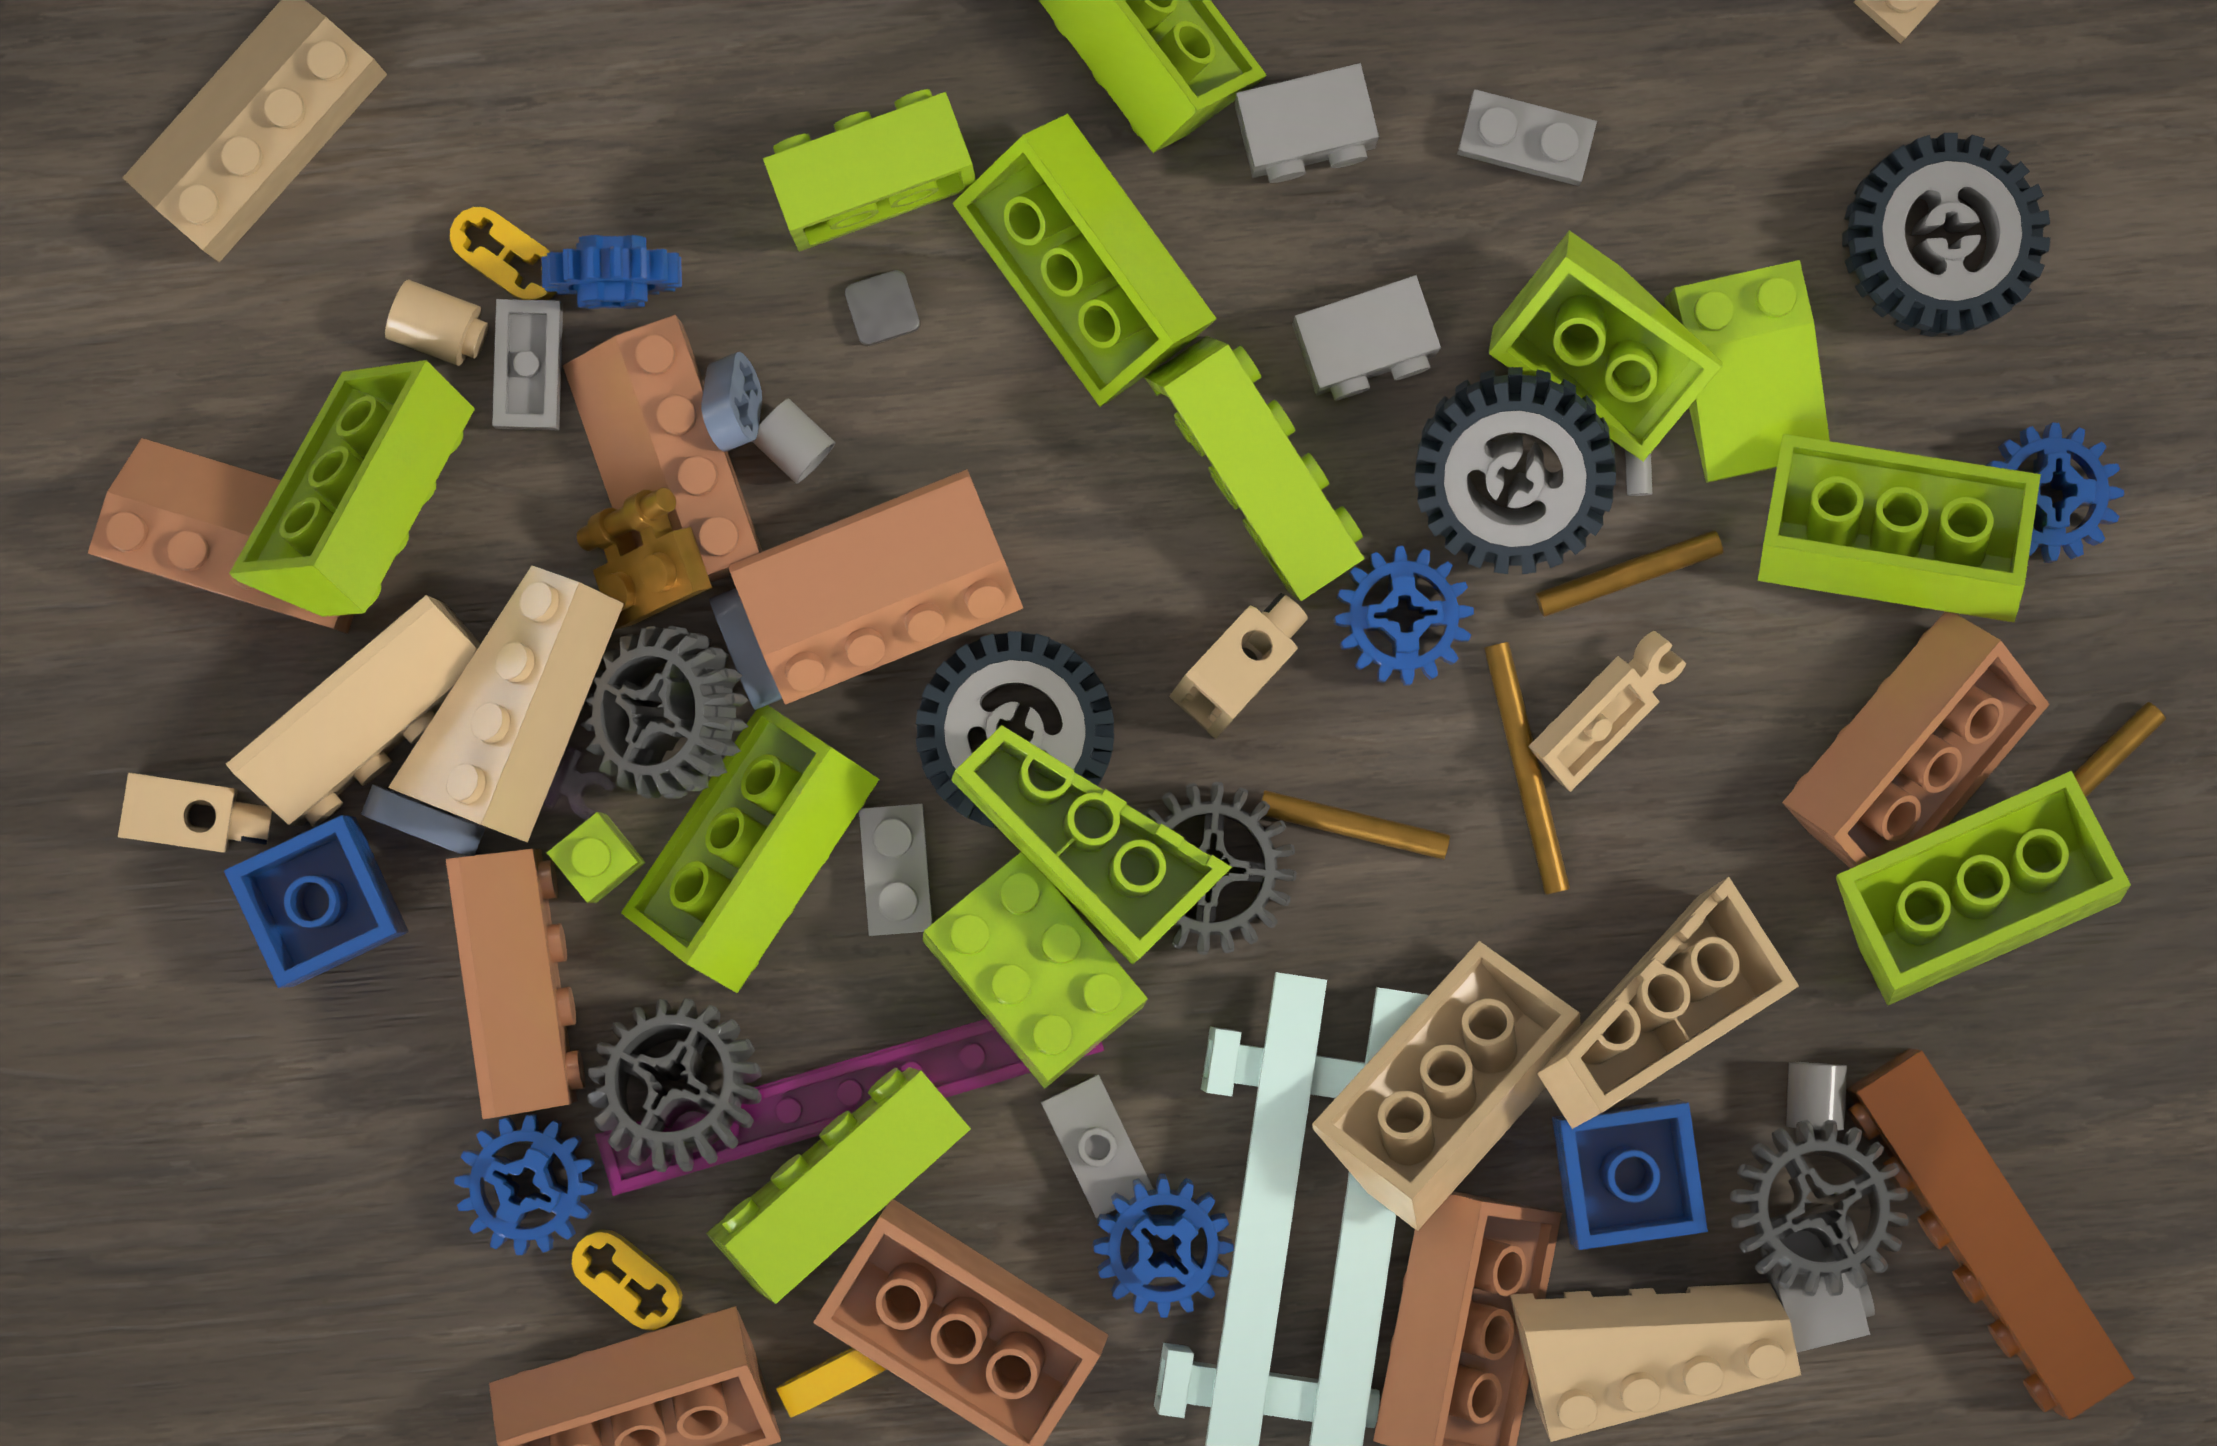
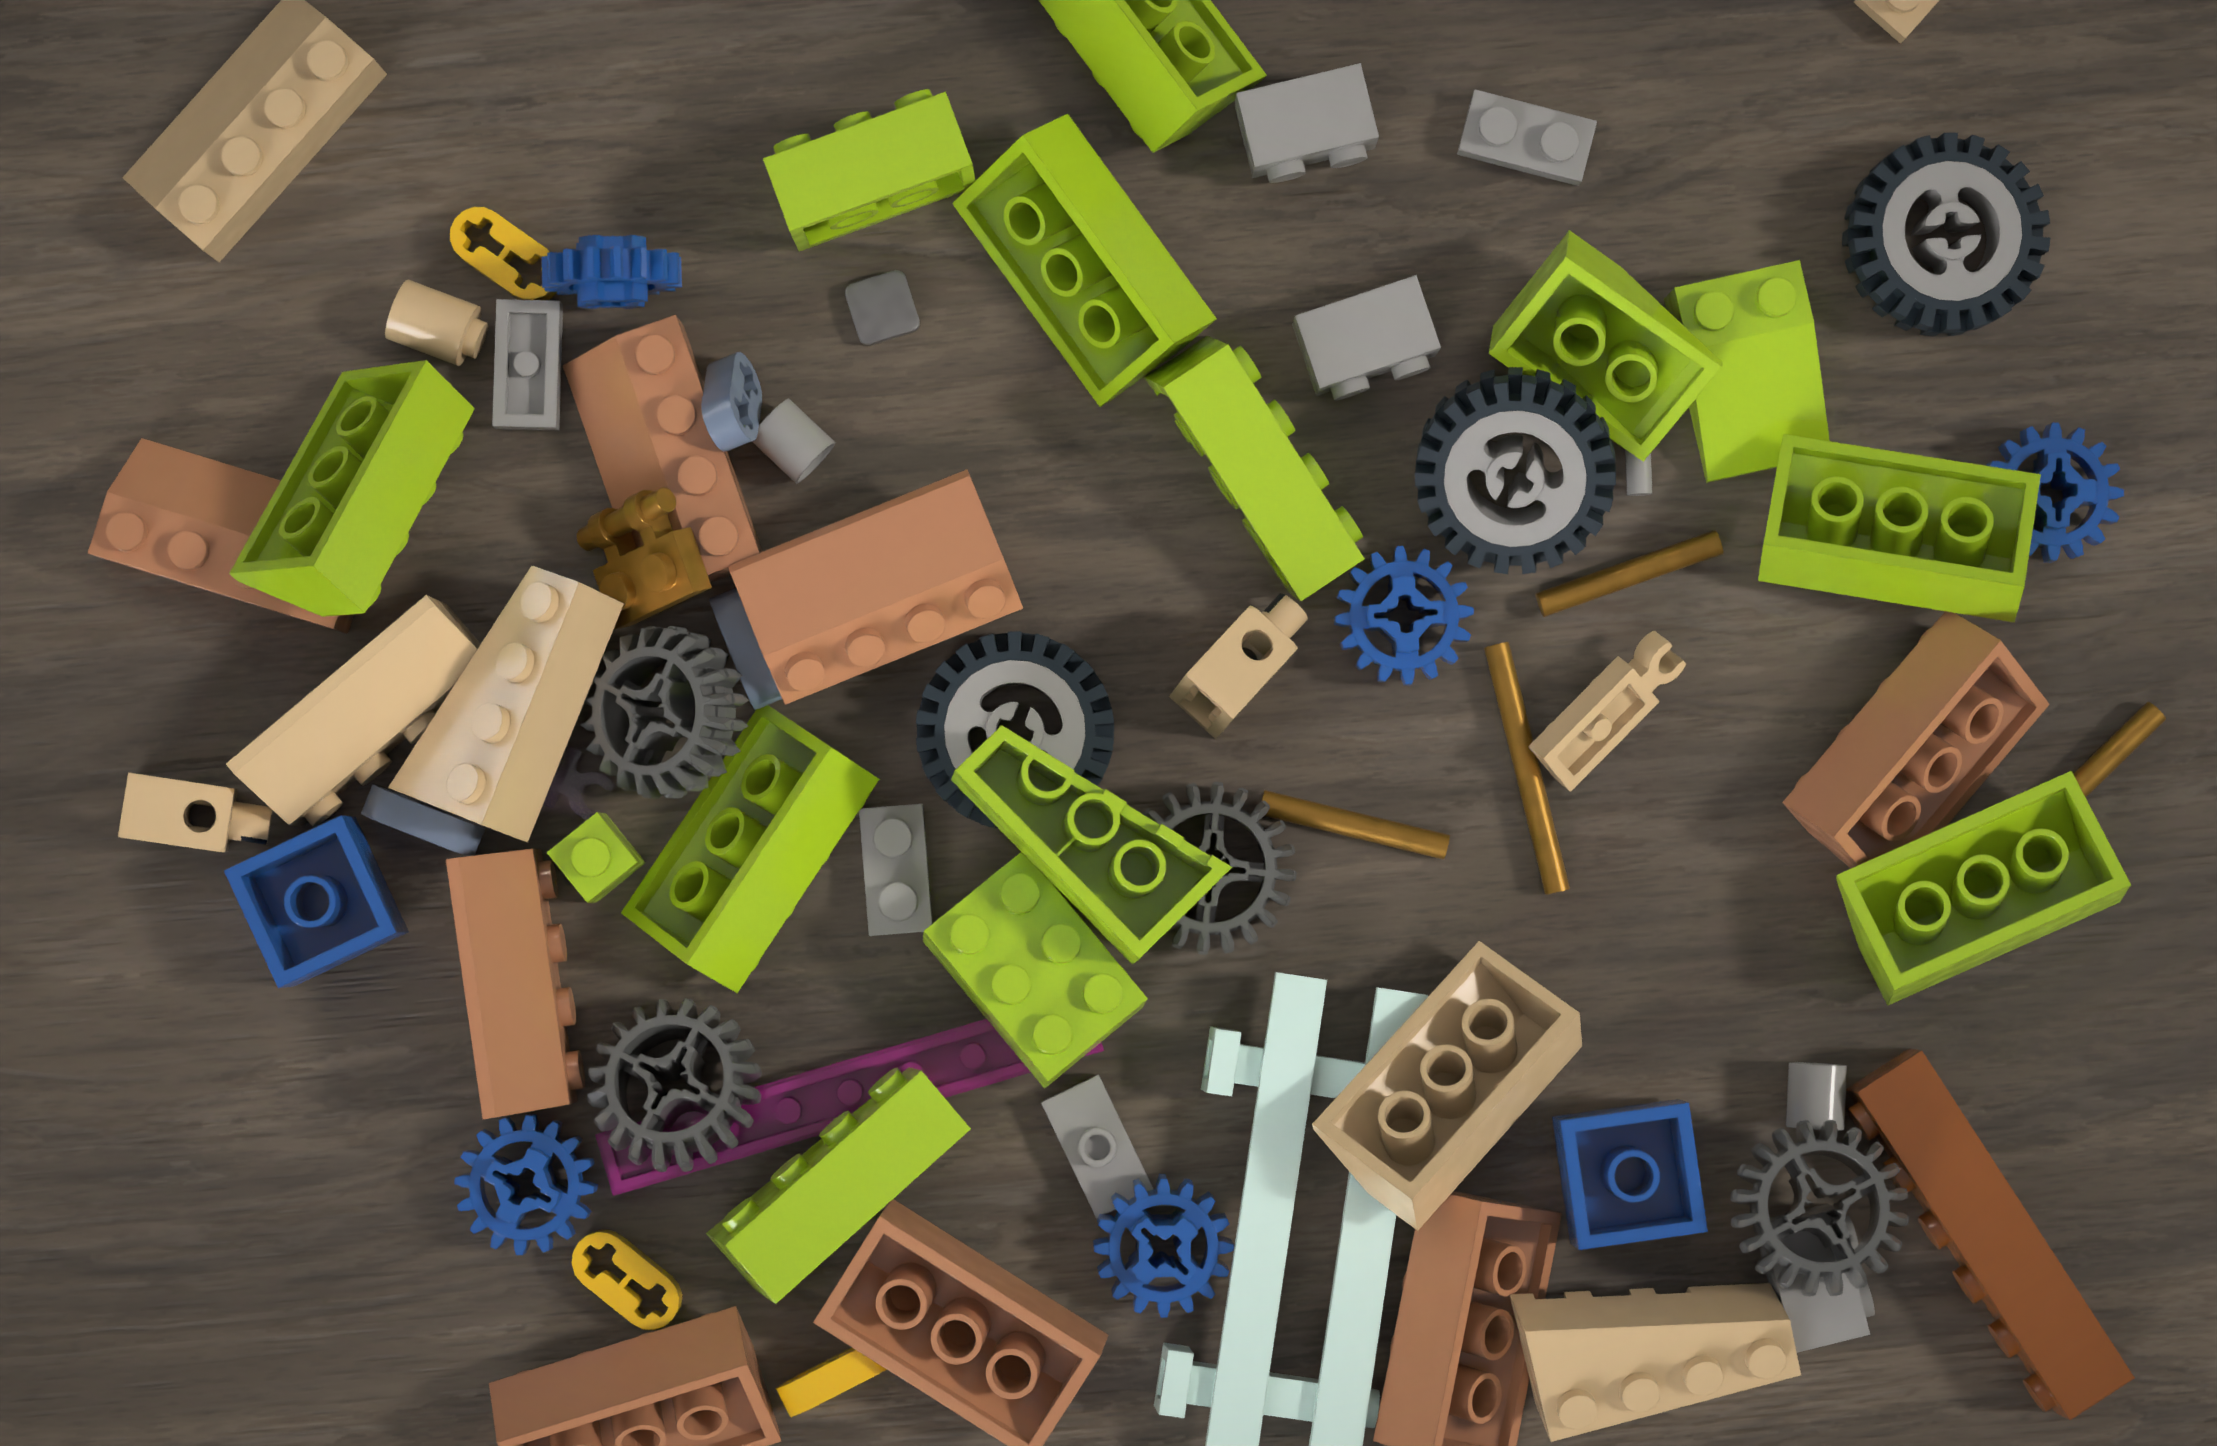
tan wedge [1537,877,1799,1129] -> none

